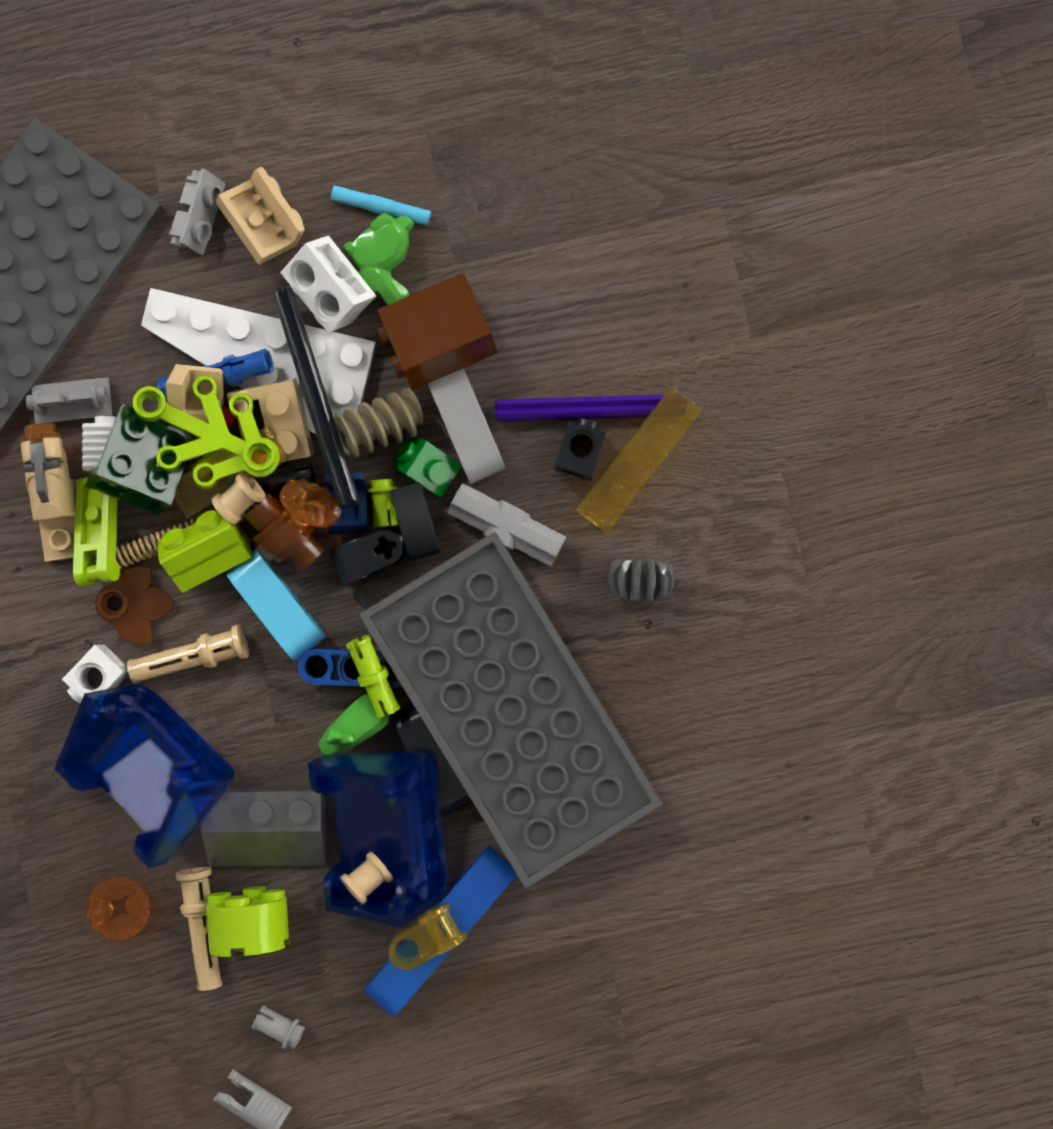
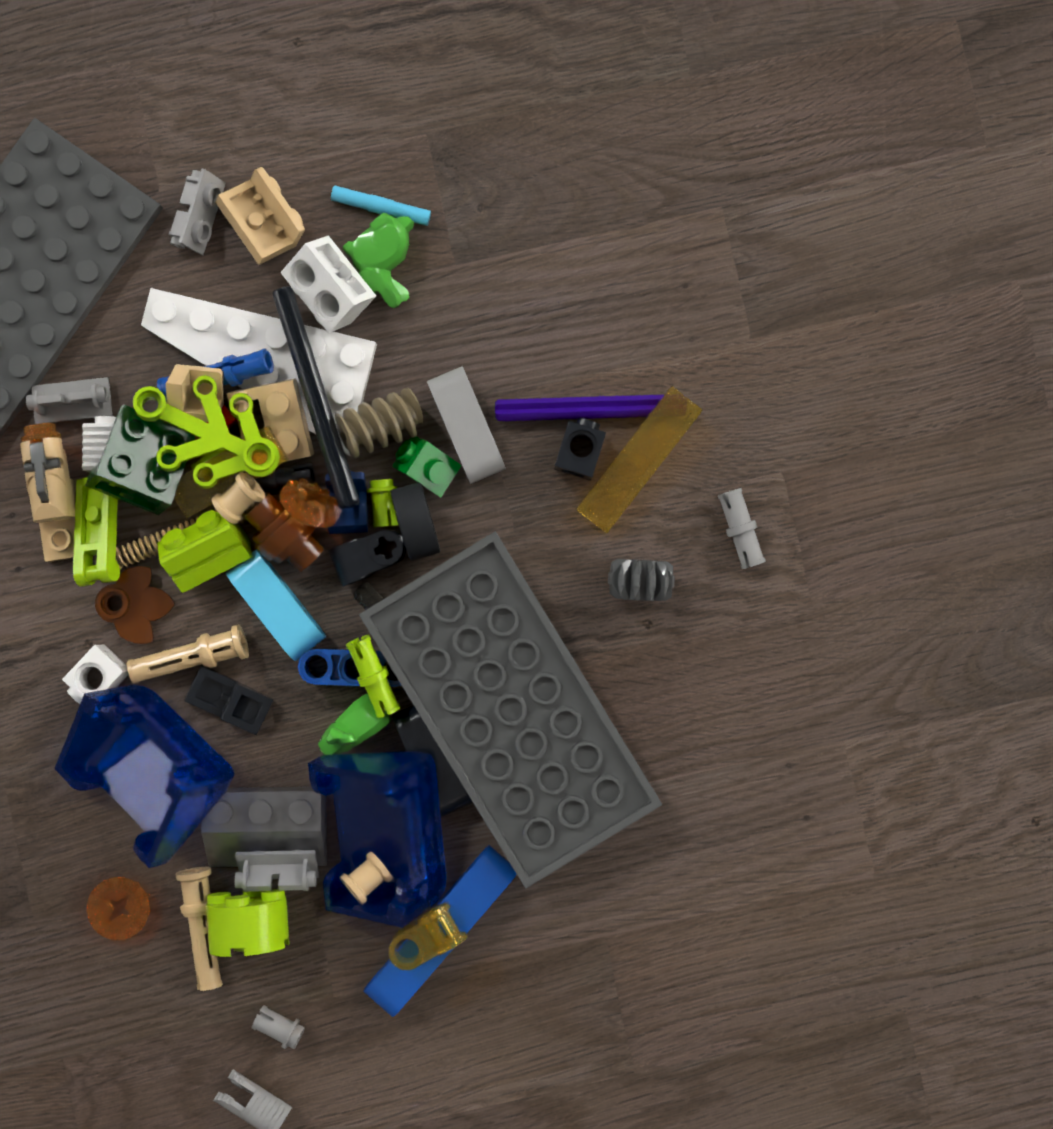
reddish brown brick [376,273,498,390] -> none
light grey piece [447,483,566,567] -> none
none -> black slope [184,665,273,735]
none -> light grey hinge [235,849,319,892]
none -> light grey pin [717,488,766,569]

